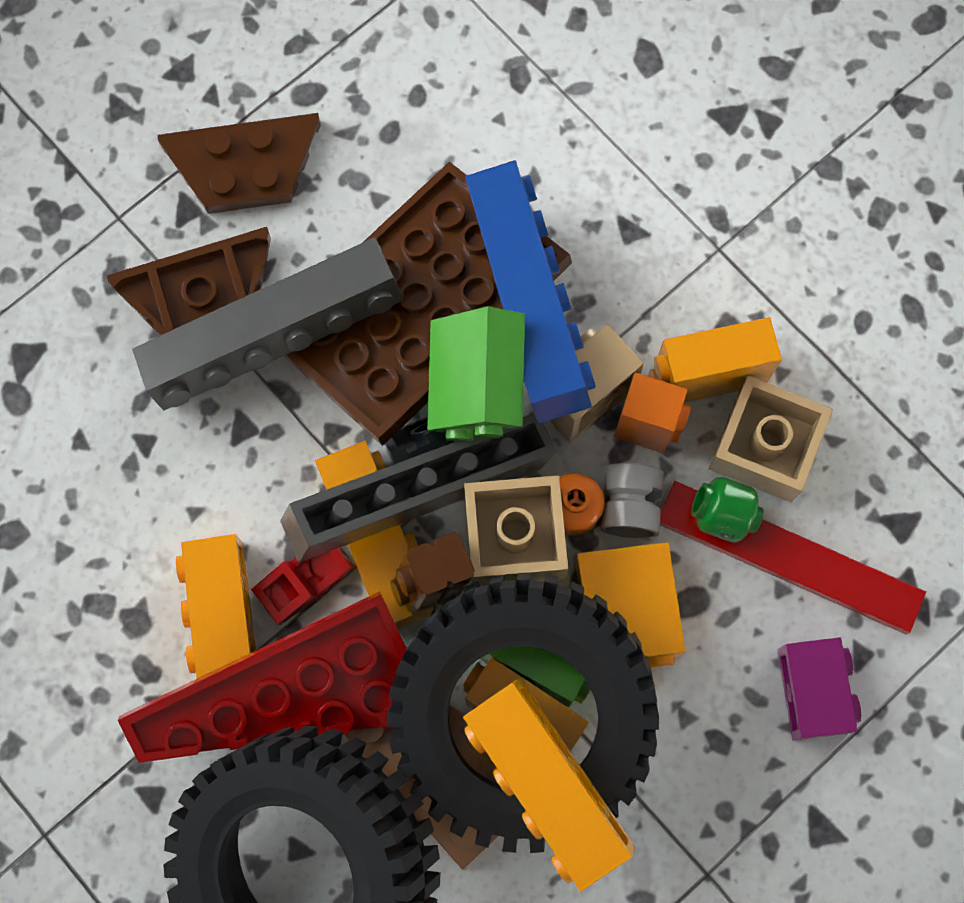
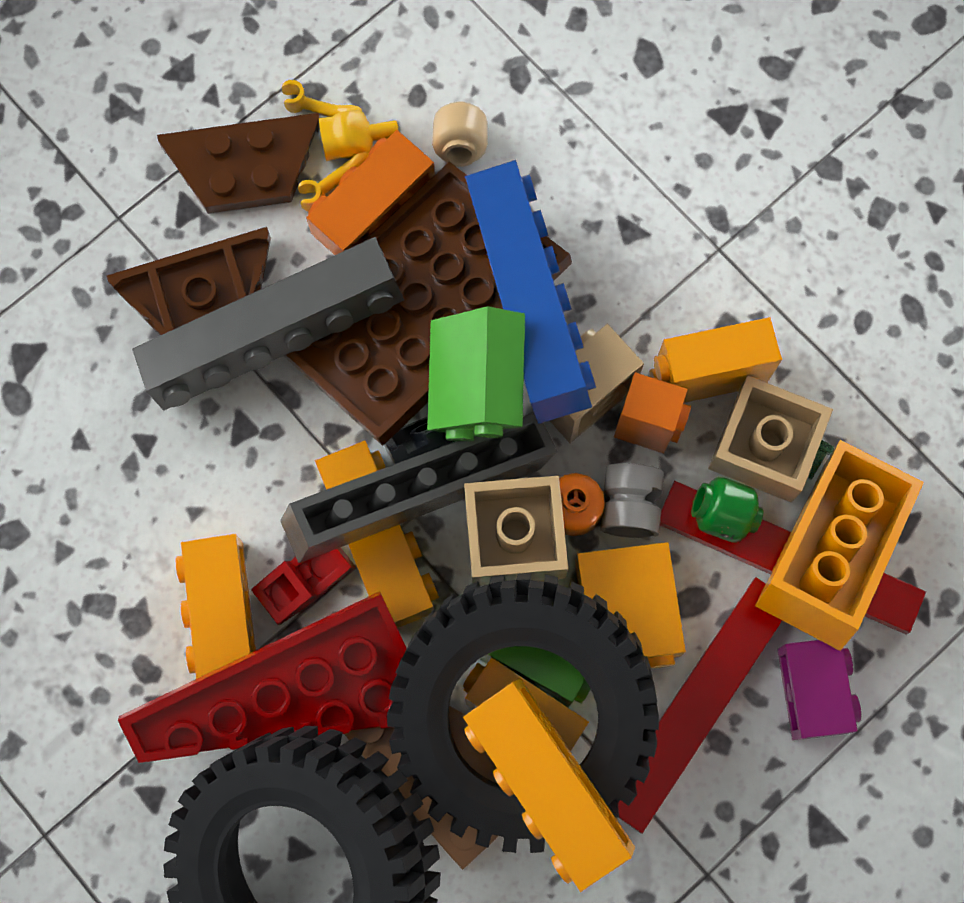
reddish brown brick [390,532,475,615] -> none
none -> yellow piece [281,80,399,212]
none -> orange brick [306,130,435,255]
none -> tan head [432,101,488,167]
none -> red tile [618,577,782,834]
none -> light orange brick [755,440,924,651]
none -> clear green piece [808,440,835,480]

